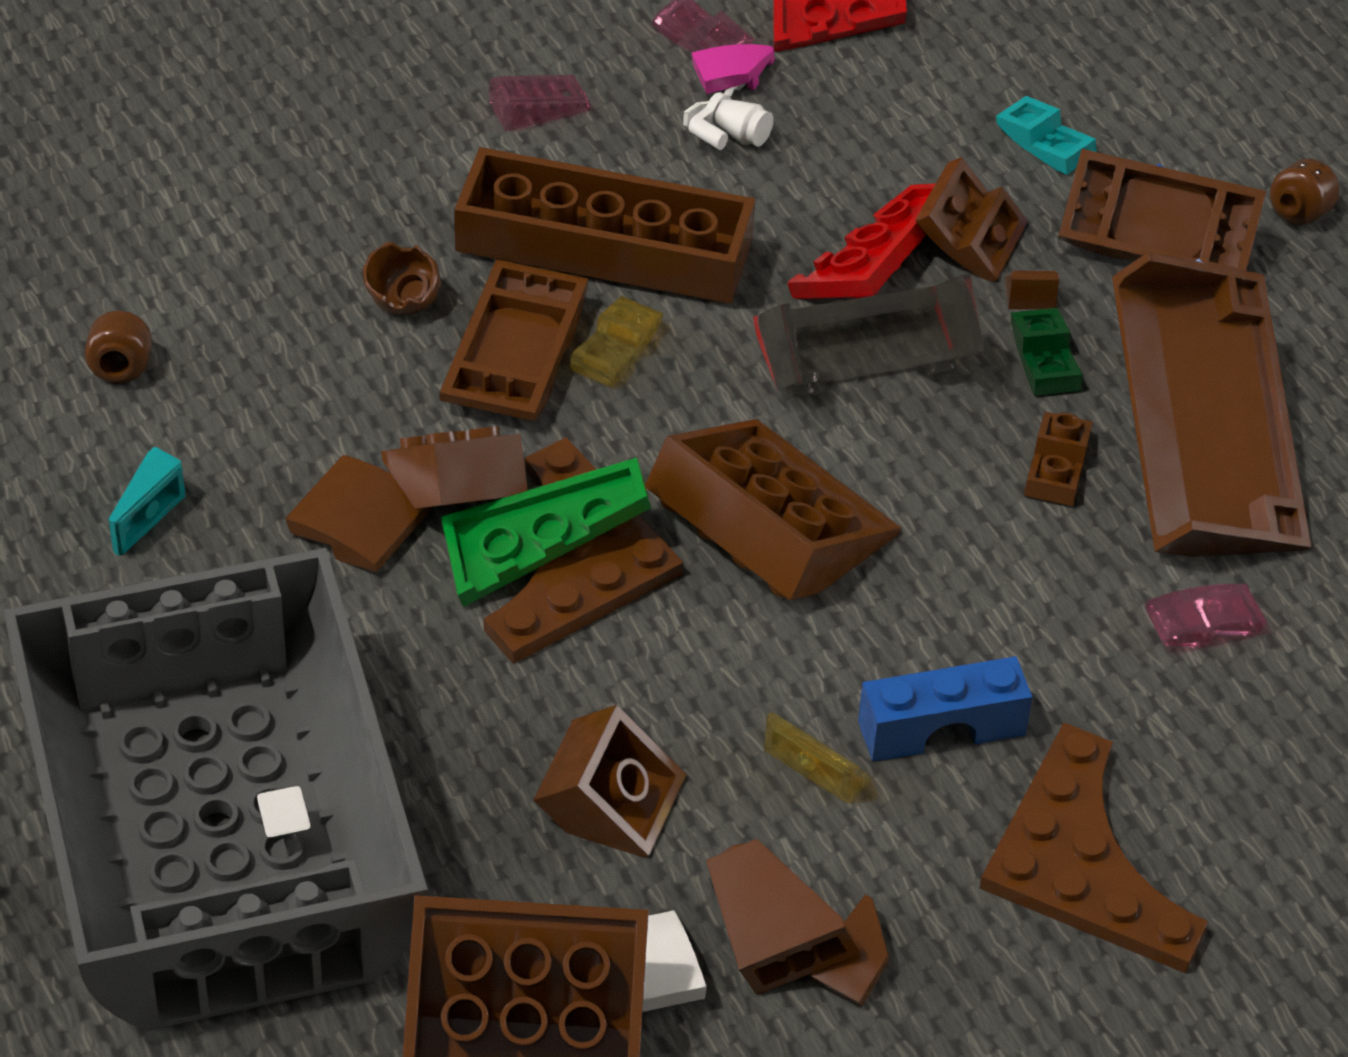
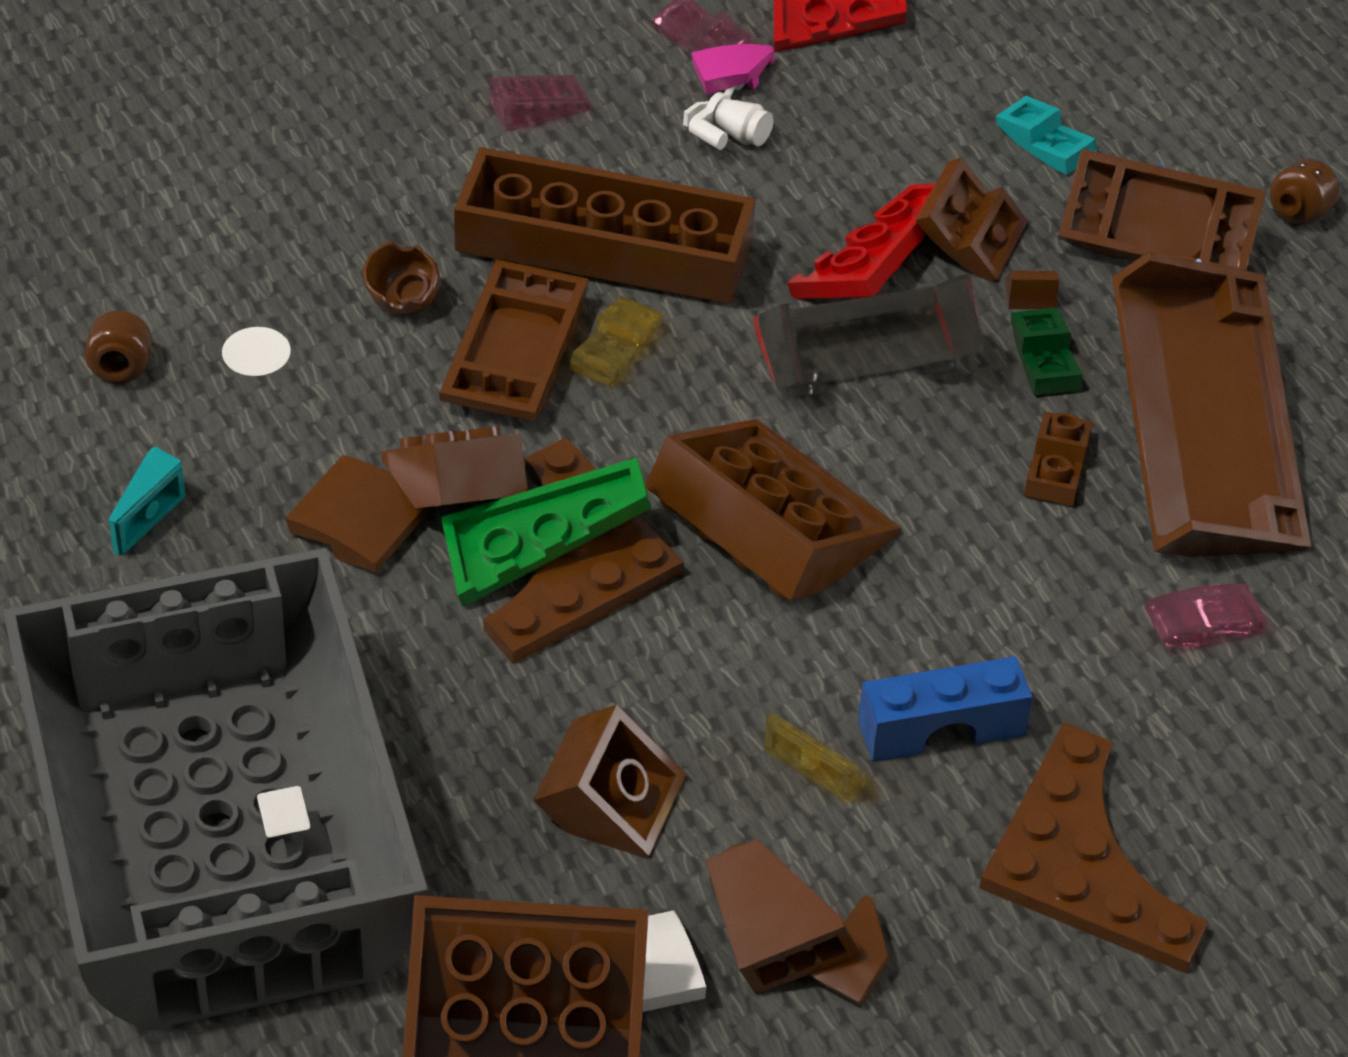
none -> white sticker [222,327,291,376]

